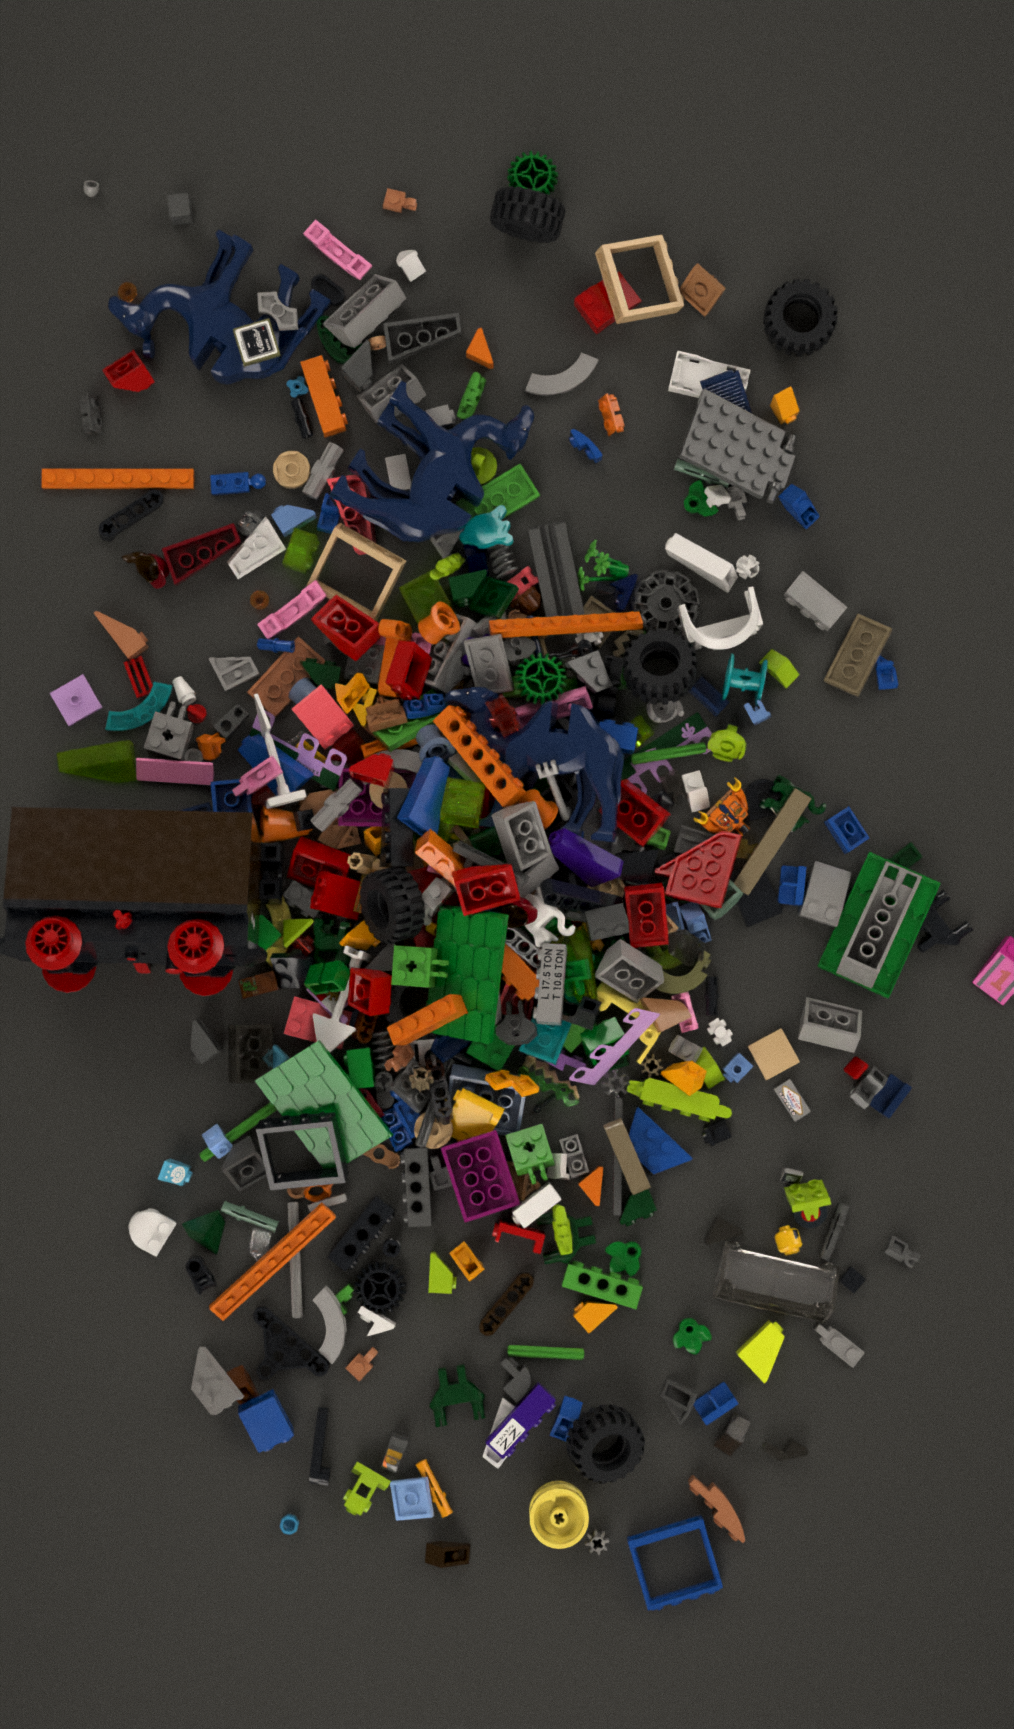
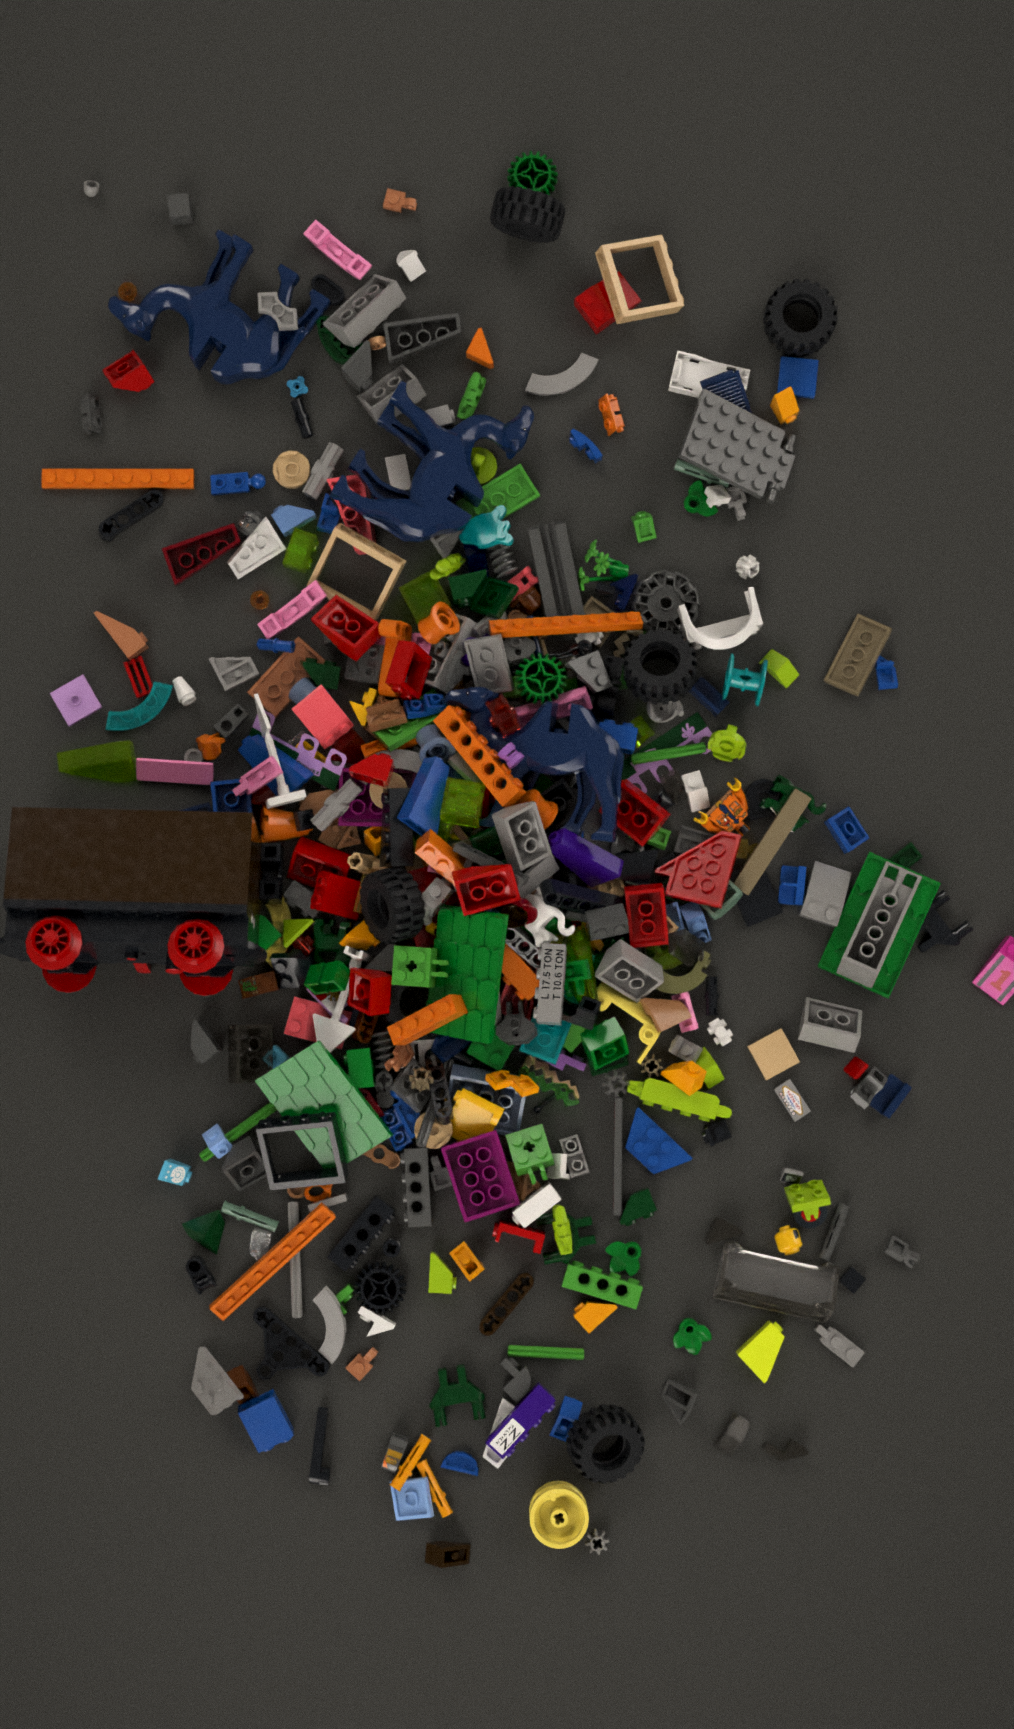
red plate [113,910,132,930] -> none
dark brown hair [121,551,169,589] -> none
white slope [128,1208,177,1257] -> none
dark blue tile [143,339,155,359] -> none
light grey hinge [144,701,194,761] -> none
red plate [186,704,207,723] -> none
tile [233,318,281,367] -> none
dark azure tile [280,1514,299,1535] -> none
orange brick [300,355,348,438] -> none
light orange slope [335,672,370,714] -> none
lime tile [343,1462,391,1516] -> none
light grey hinge [536,760,572,821] -> none
lavender piece [569,1008,660,1085] -> none
orange slope [578,1166,603,1206] -> none
dark tan beam [603,1118,651,1195] -> none
blue window [627,1515,723,1611] -> none
white slope [665,533,738,593] -> none
medium nougat tile [679,263,726,316] -> none
nougat slope [688,1475,745,1543] -> none
blue panel [694,1382,739,1426] -> none
medium blue brick [722,1052,753,1083] -> none
medium blue hinge [744,700,772,725] -> none
blue slope [778,484,820,529] -> none
light grey slope [784,571,847,631] -> none
none -> light orange pin [389,1434,432,1492]
none -> blue tile [440,1451,479,1476]
none -> medium lavender wheel [497,742,525,770]
none -> bright green bracket [631,511,657,543]
none -> blue tile [777,356,819,399]

